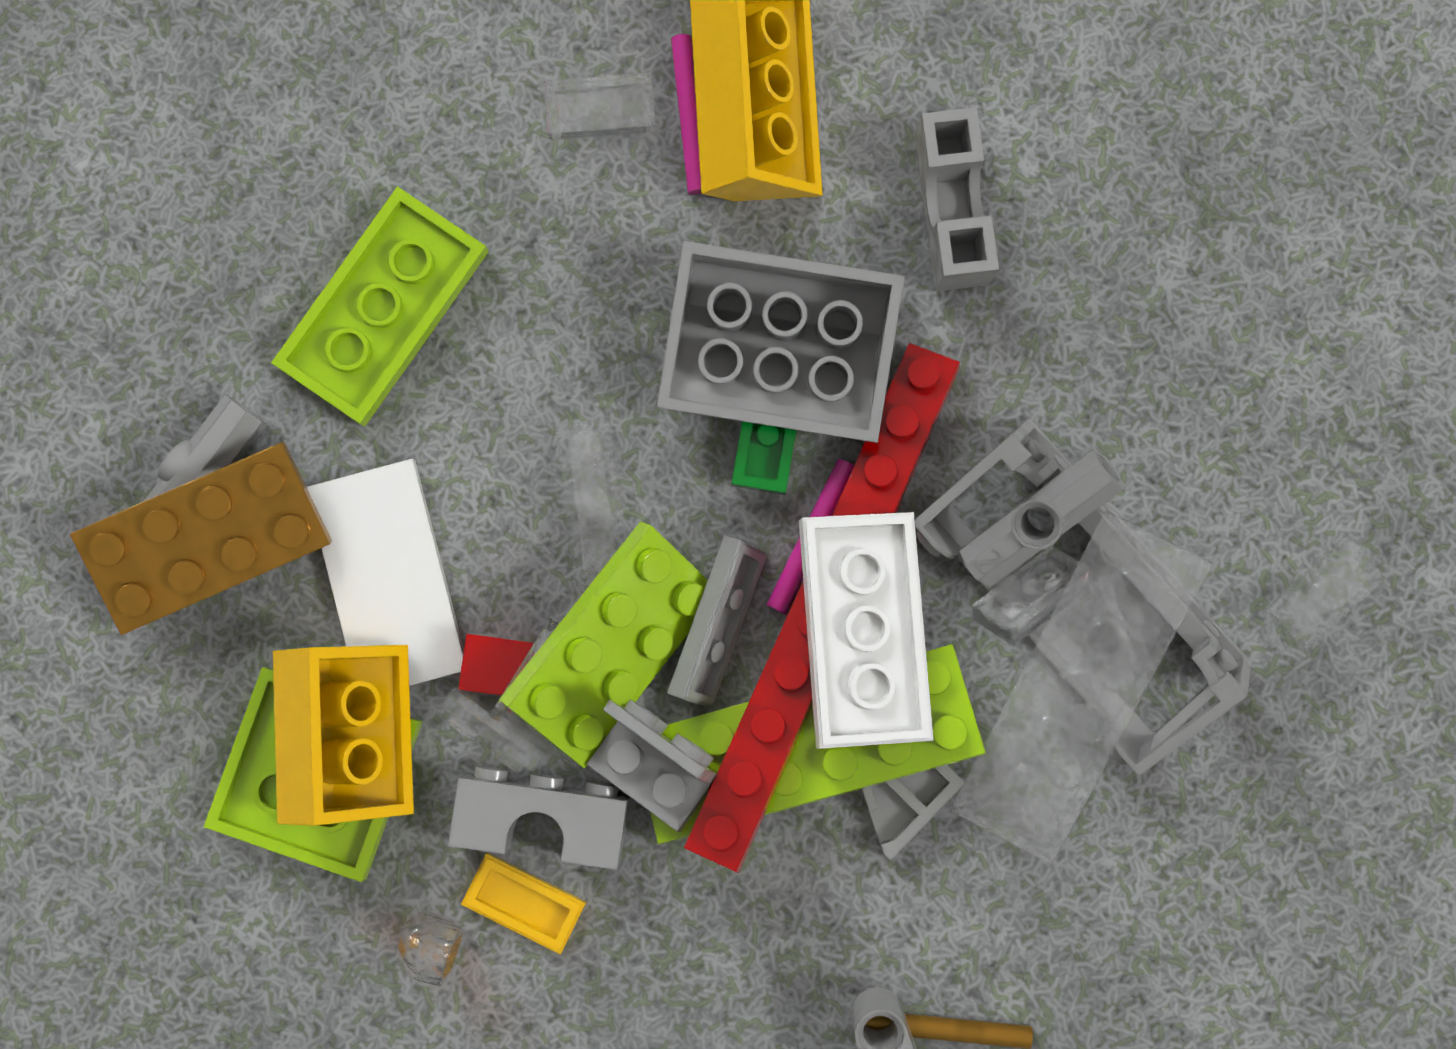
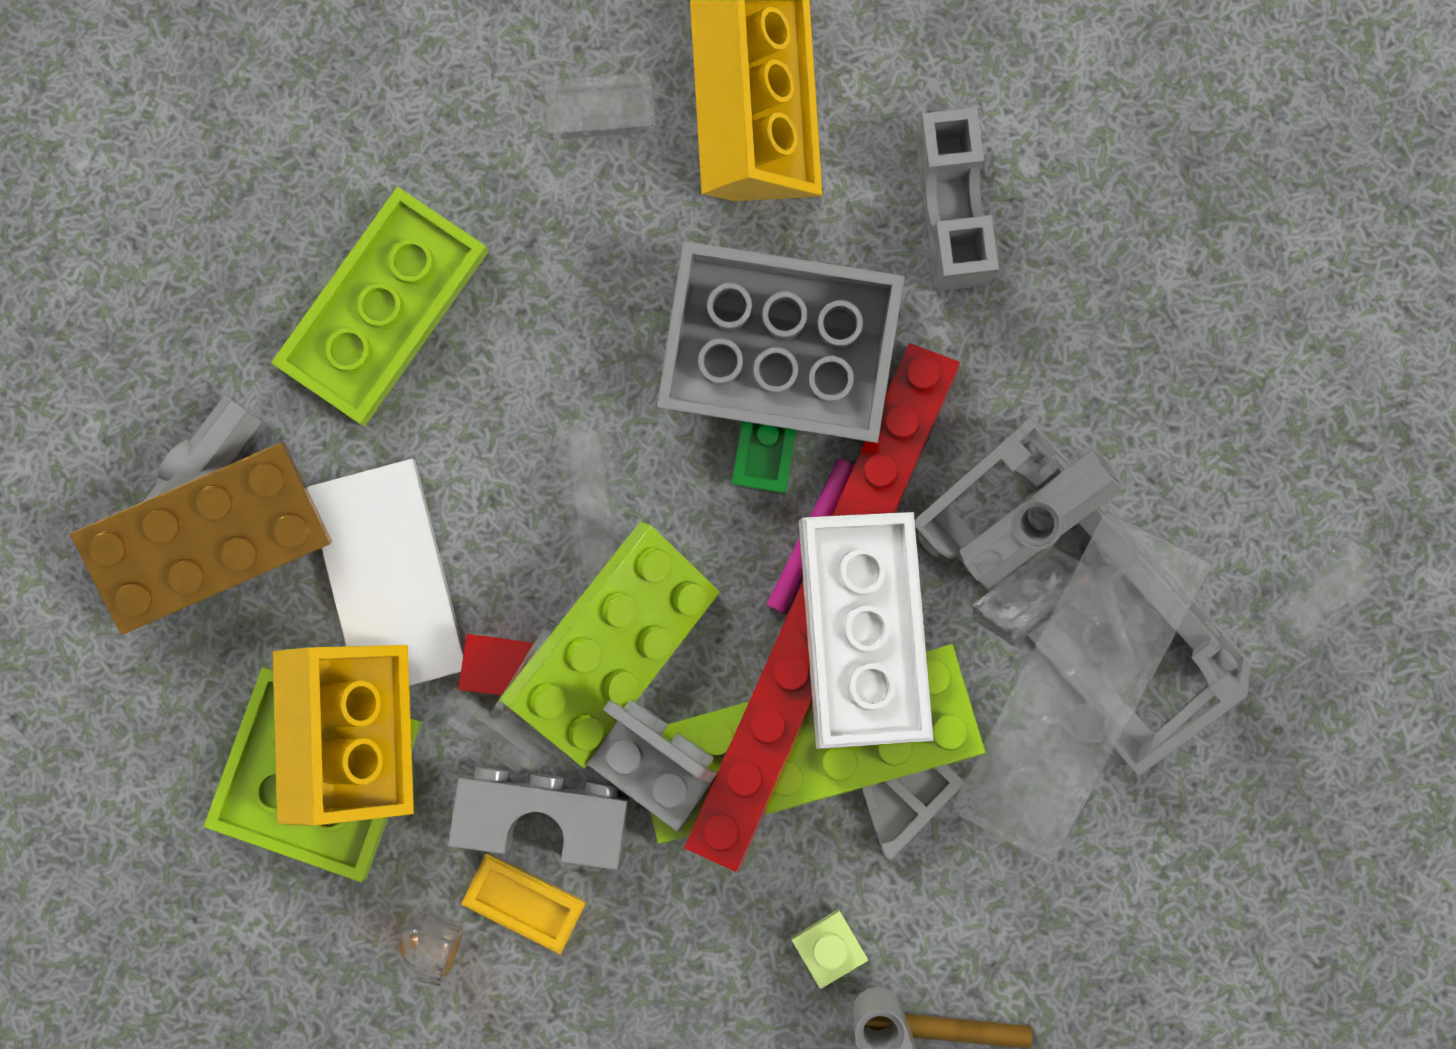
light grey tile [667,535,767,708] -> none
dark pink bar [671,34,701,195] -> none
none -> yellowish green plate [791,909,868,989]

